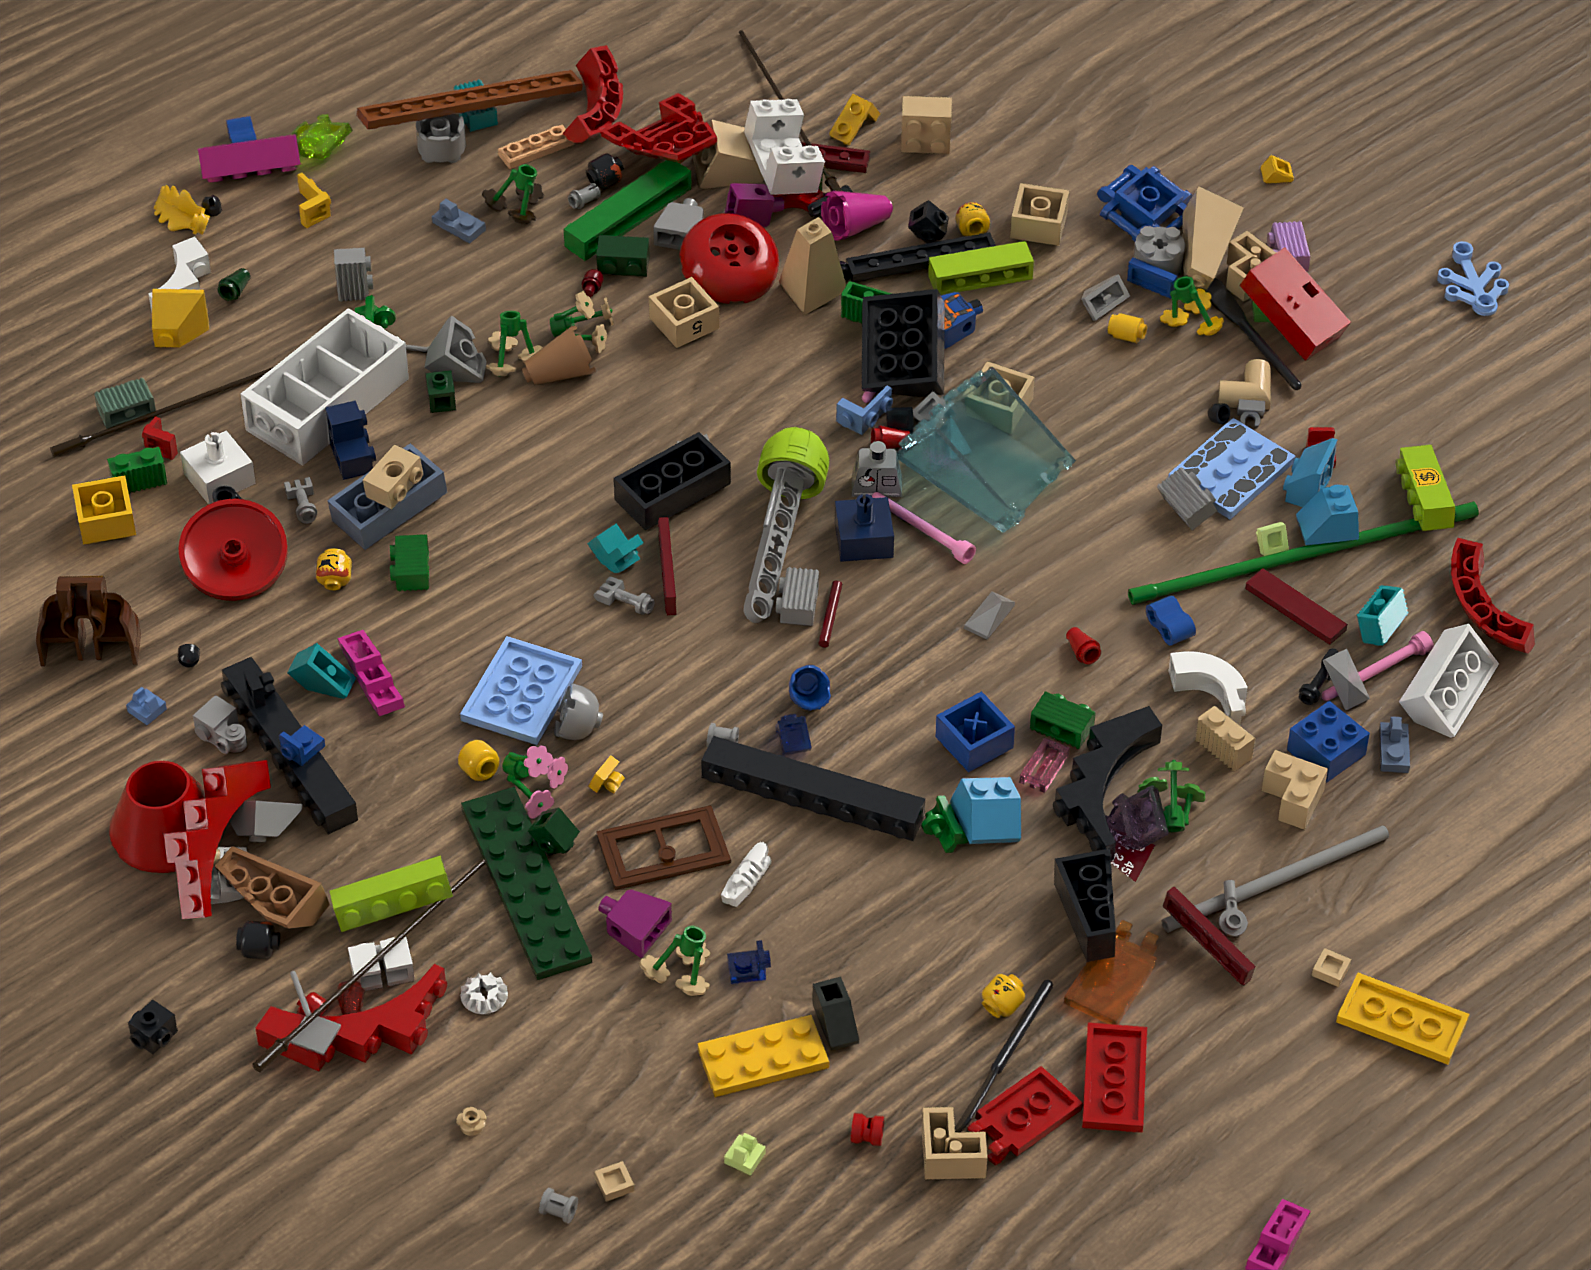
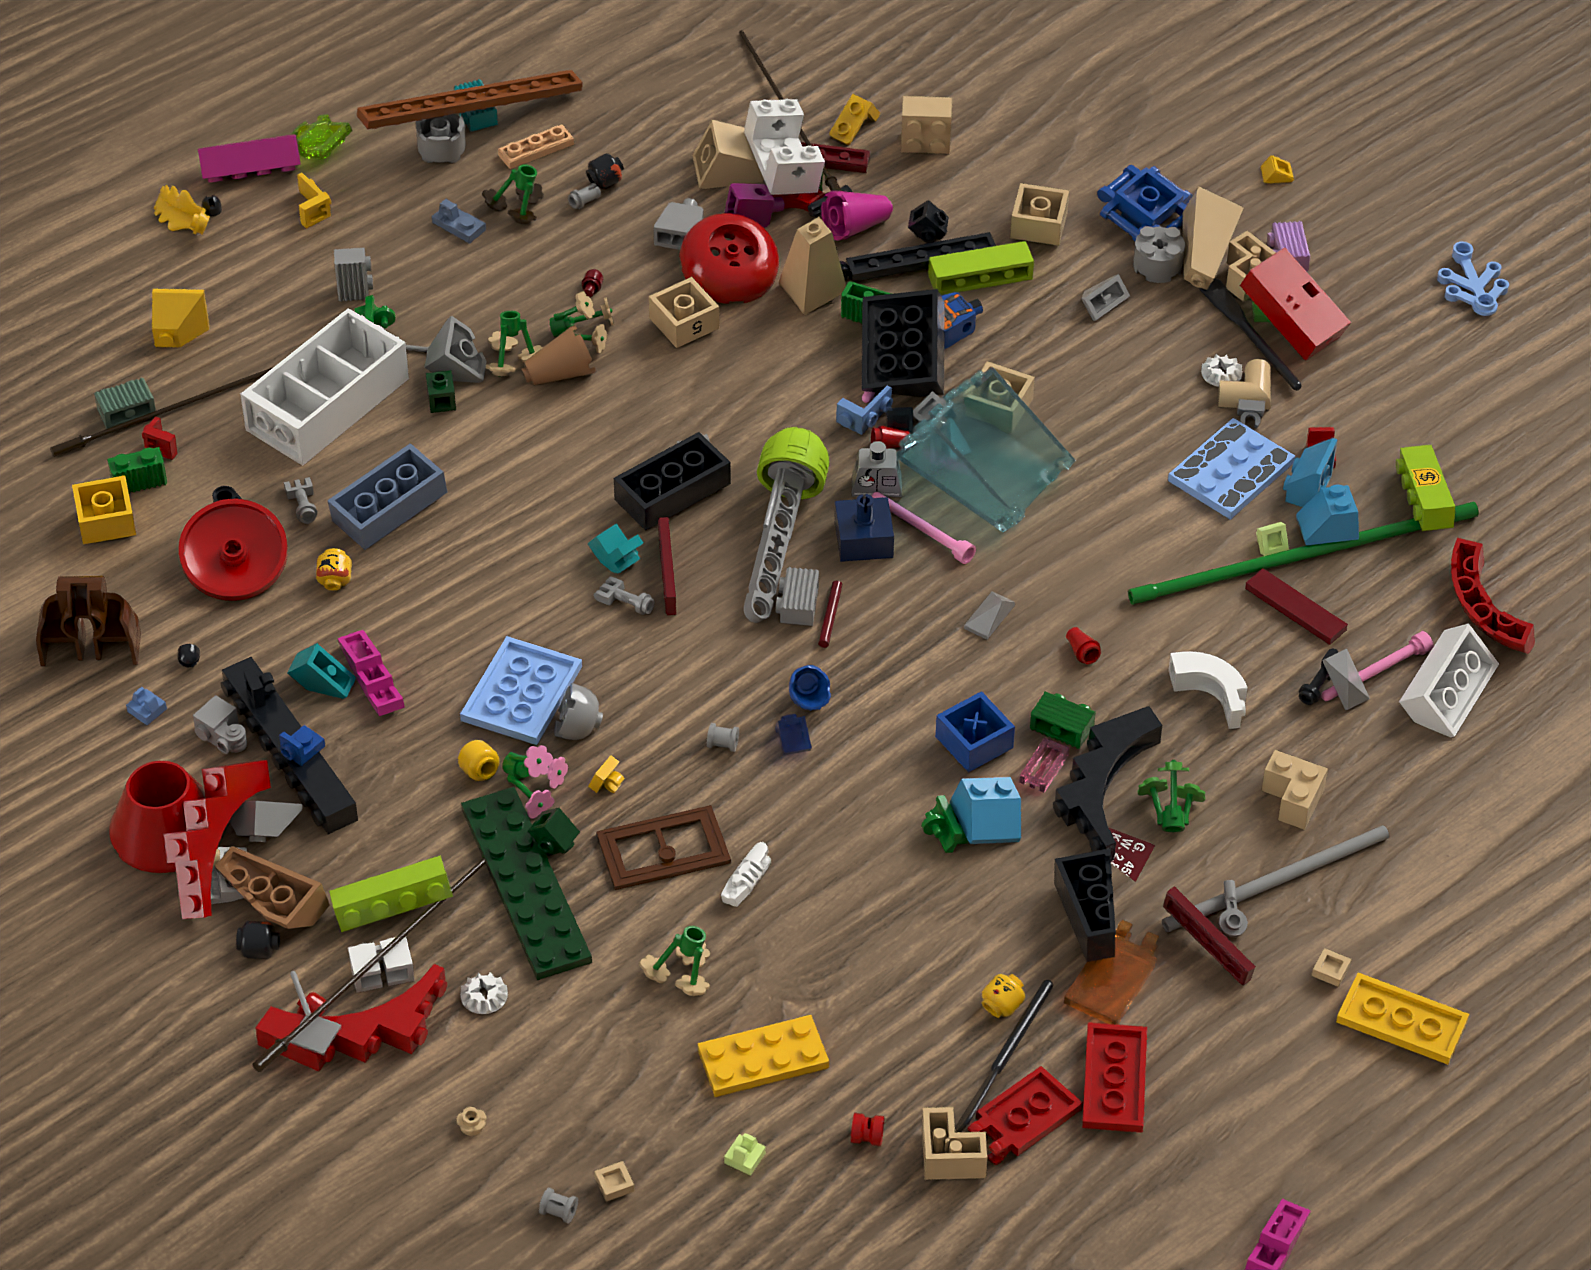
black brick [128,999,178,1054] -> none
white arch [148,237,211,312] -> none
white brick [180,431,256,504] -> none
dark green cone [217,268,251,301] -> none
blue axle [226,116,257,143] -> none
dark blue brick [325,400,376,480] -> none
clear red cone [337,981,365,1015] -> none
tan brick [363,445,423,509] -> none
green brick [390,534,429,592] -> none
red brick [563,45,623,143] -> none
green brick [563,160,692,261] -> none
dark green brick [596,235,650,277] -> none
magenta torso [598,889,672,958] -> none
red wedge [600,93,718,163] -> none
black brick [701,736,926,841] -> none
clear blue bracket [727,940,771,984] -> none
pearl dark grey slope [812,977,859,1051] -> none
yellow head [955,202,990,236] -> none
clear purple slope [1105,785,1169,850] -> none
yellow brick [1108,313,1147,343] -> none
blue tile [1127,258,1177,299] -> none
blue axle [1146,595,1196,646] -> none
light grey brick [1157,467,1217,530] -> none
plant [1160,276,1224,336] -> none
tan brick [1196,706,1256,771] -> none
black hinge [1207,403,1231,424] -> none
blue brick [1287,701,1370,783] -> none
teal brick [1356,585,1409,646] -> none
sand blue hinge [1379,717,1410,773] -> none
none -> white gear [1201,354,1242,387]

